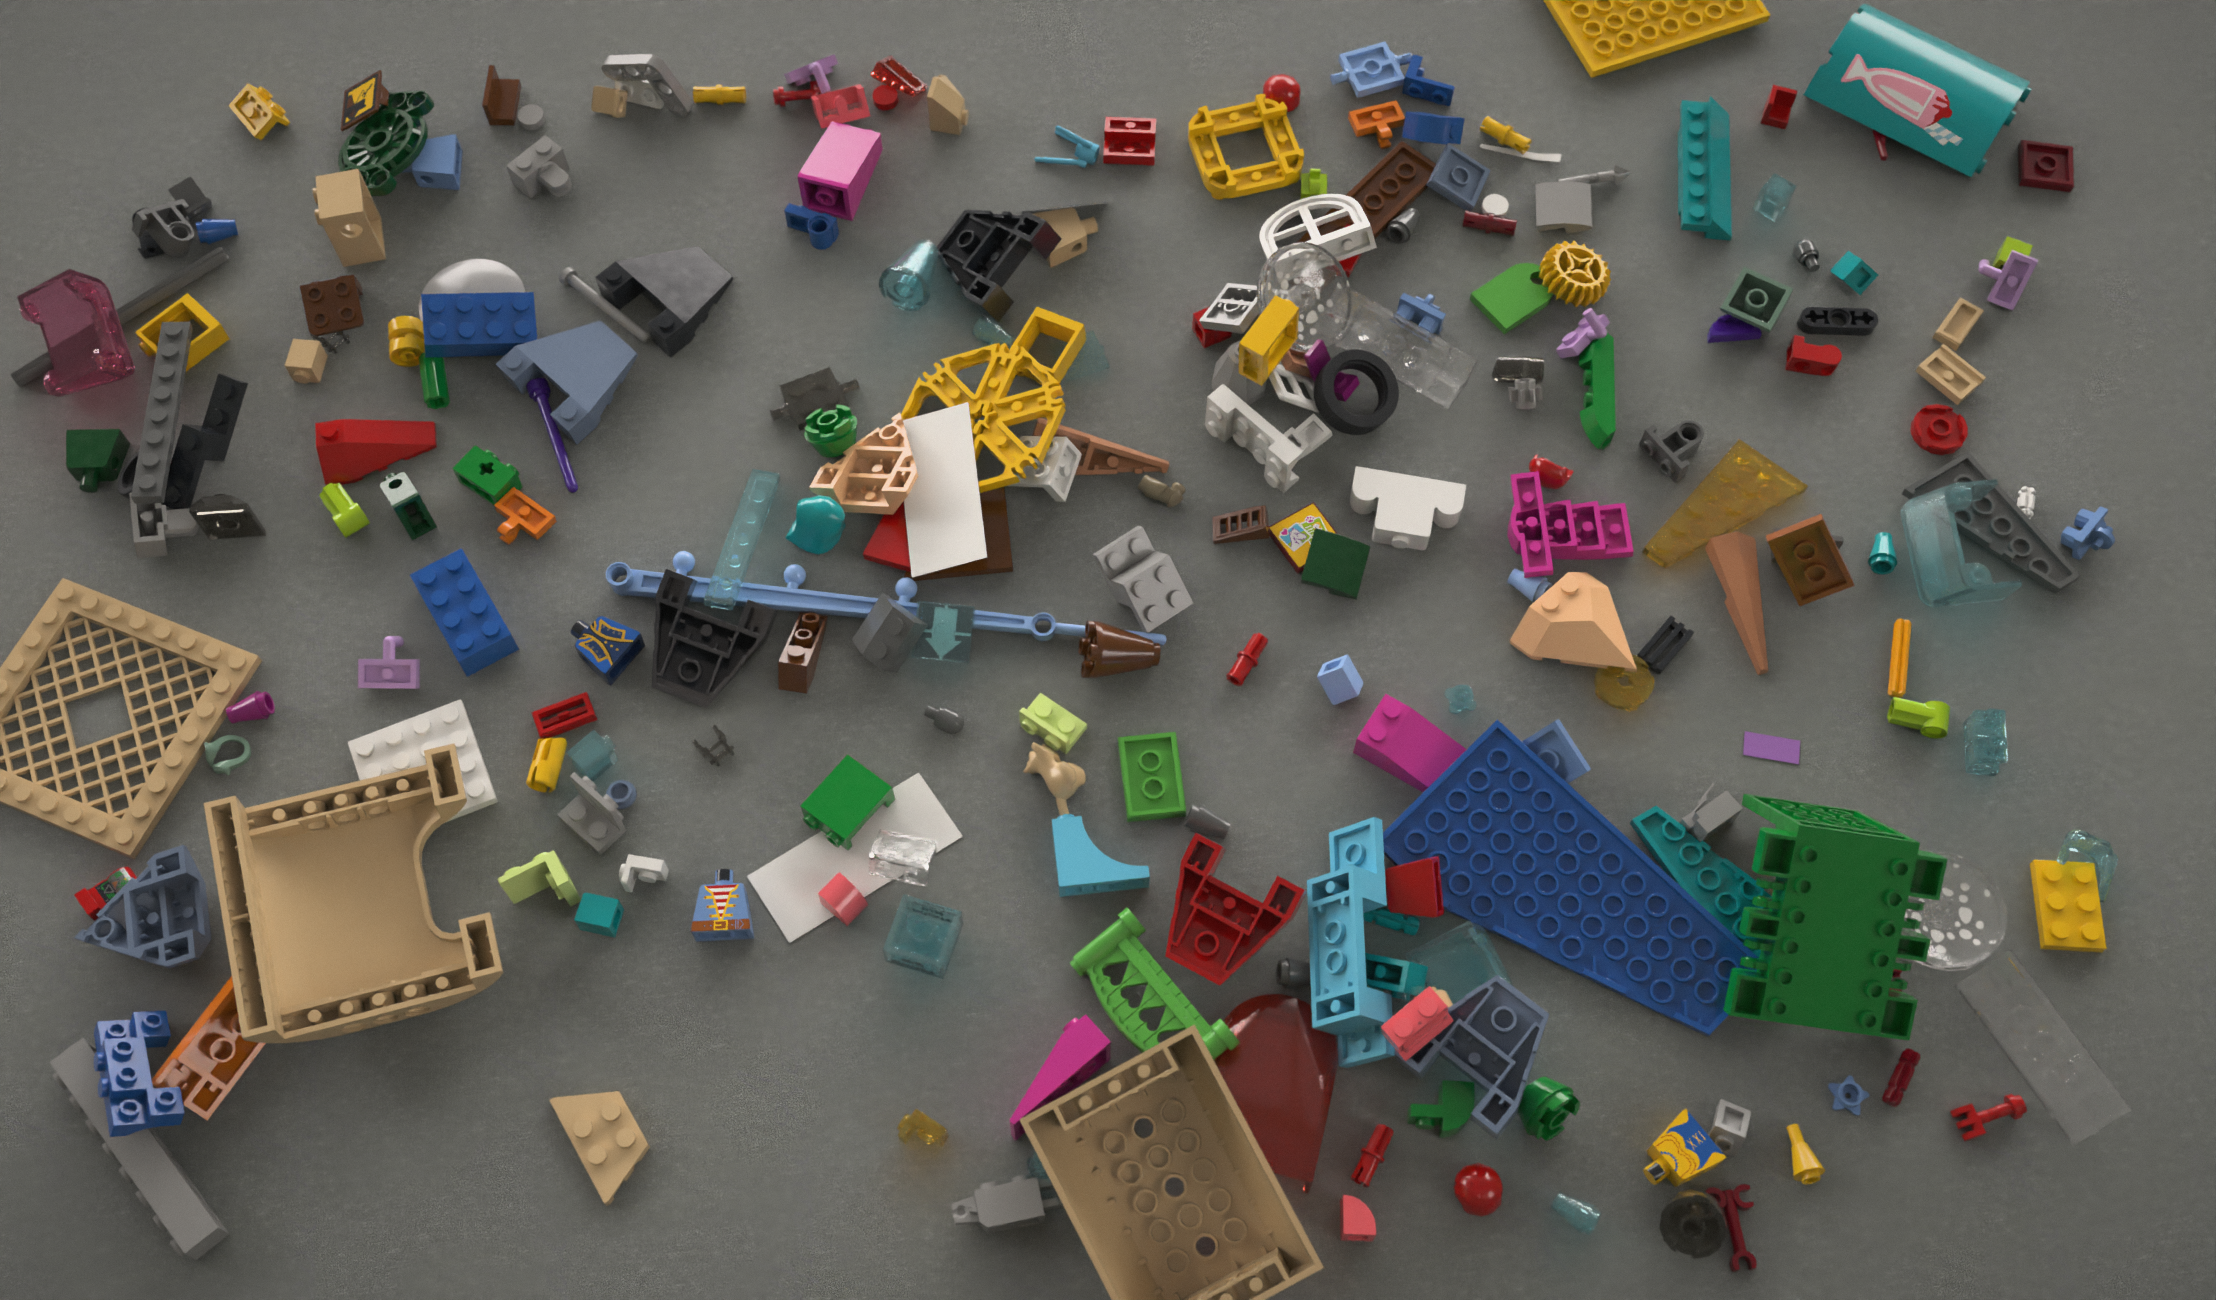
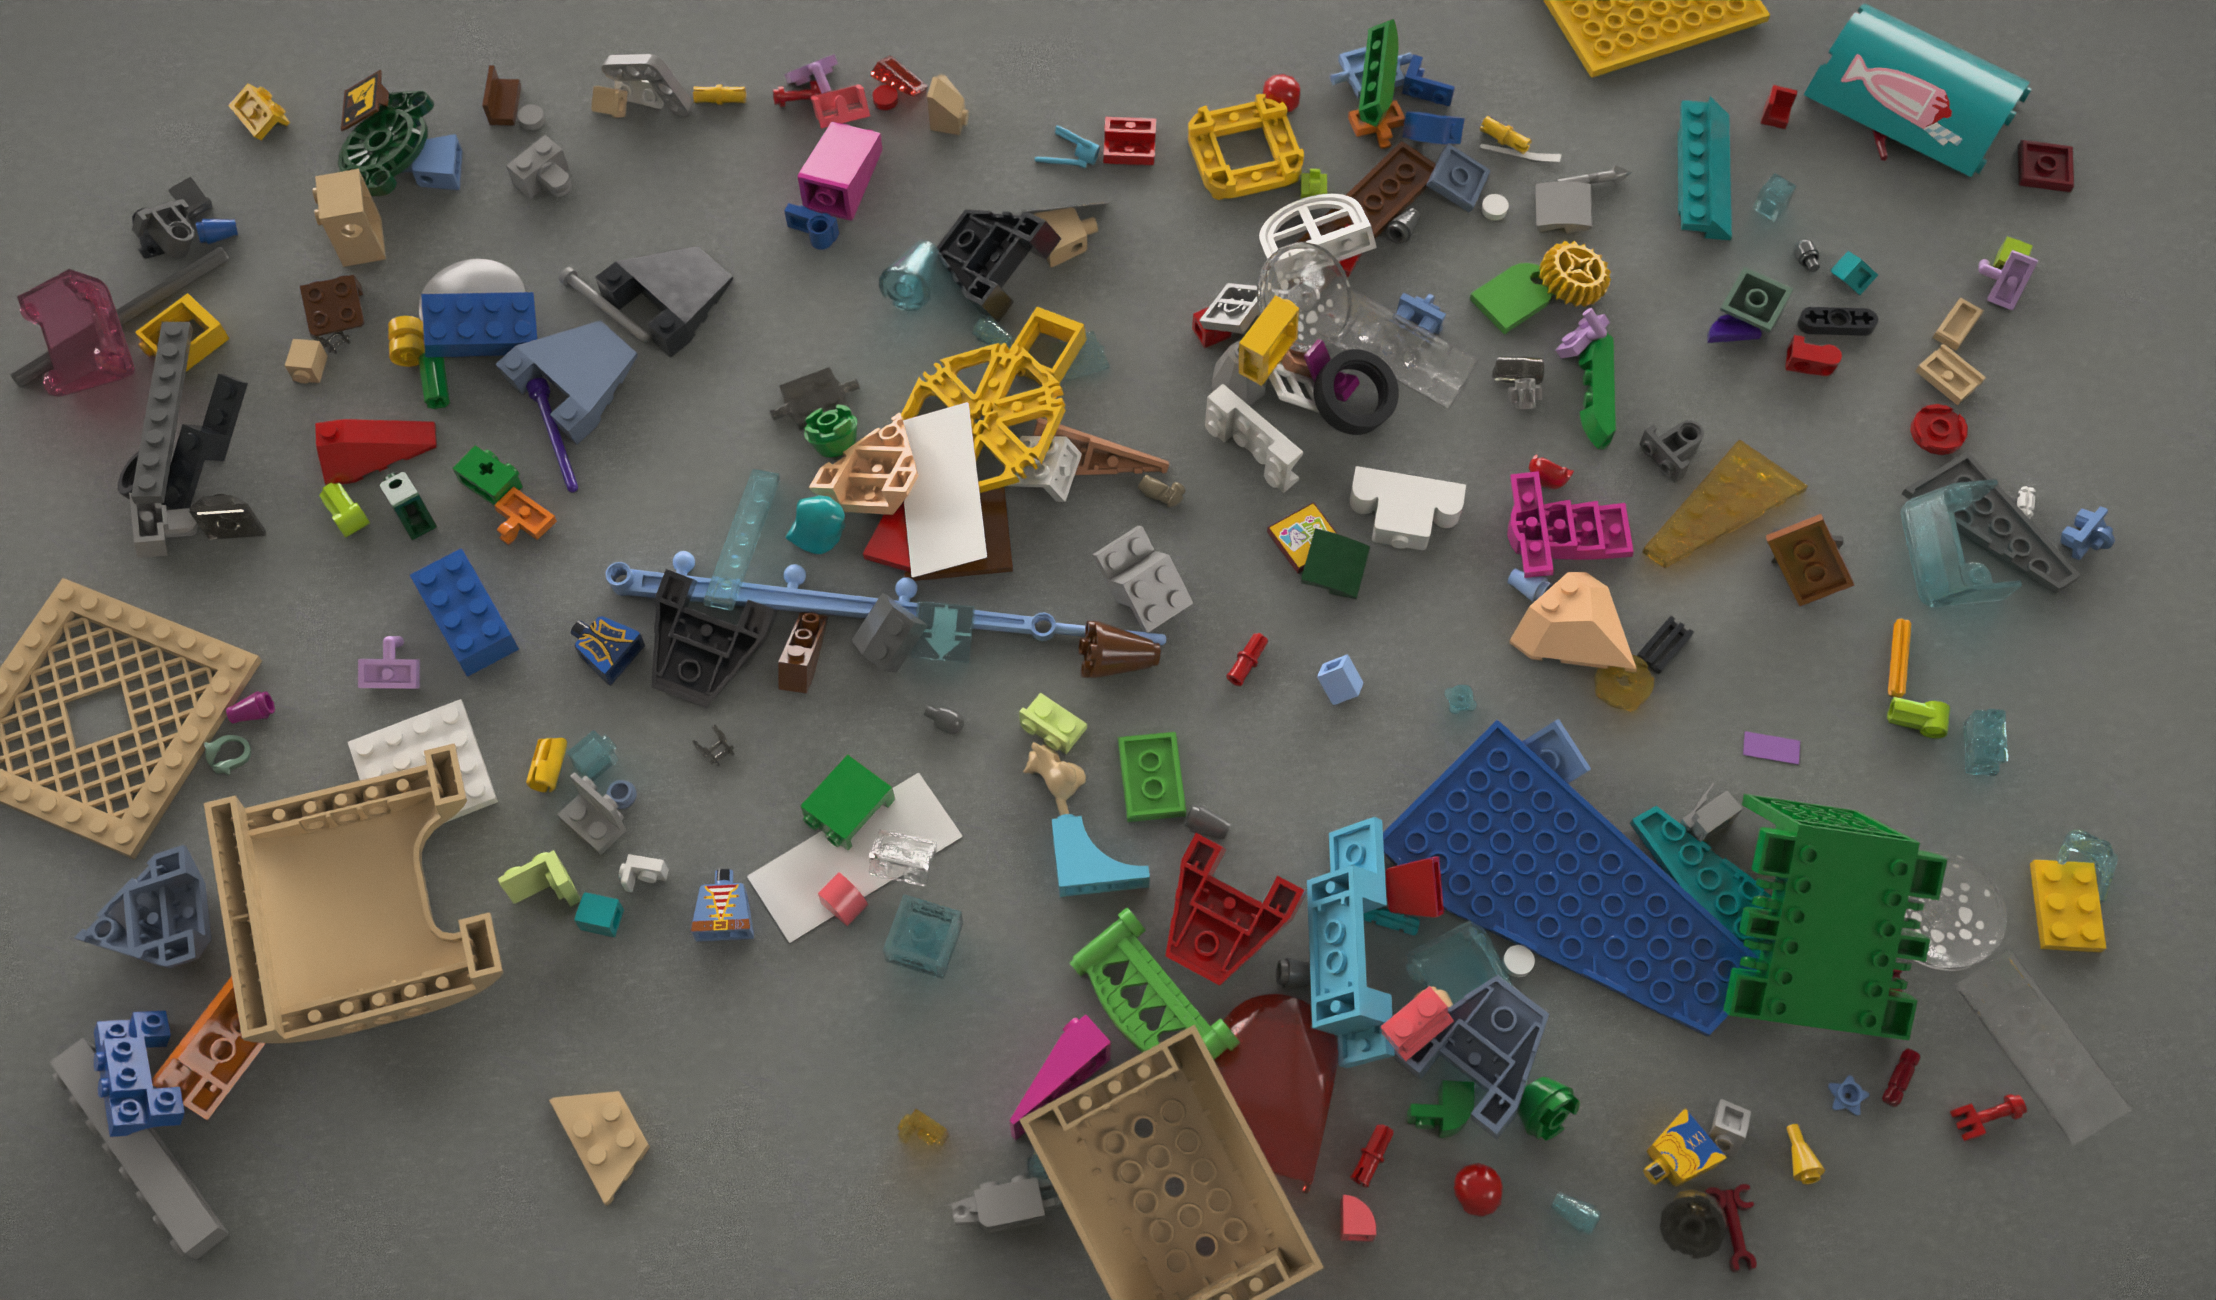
dark green torso [66,429,130,493] -> none
leg [74,867,137,921] -> none
red tile [531,692,598,739] -> none
reddish brown slope [1212,505,1269,544] -> none
white slope [1283,413,1333,460] -> none
dark pink slope [1353,694,1467,792] -> none
teal brick [1365,953,1428,1001] -> none
dark red pin [1462,210,1517,237] -> none
nougat wedge [1705,531,1768,675] -> none
teal cone [1868,532,1898,575] -> none
none -> green brick [1359,19,1399,127]
none -> white tile [1502,945,1535,978]

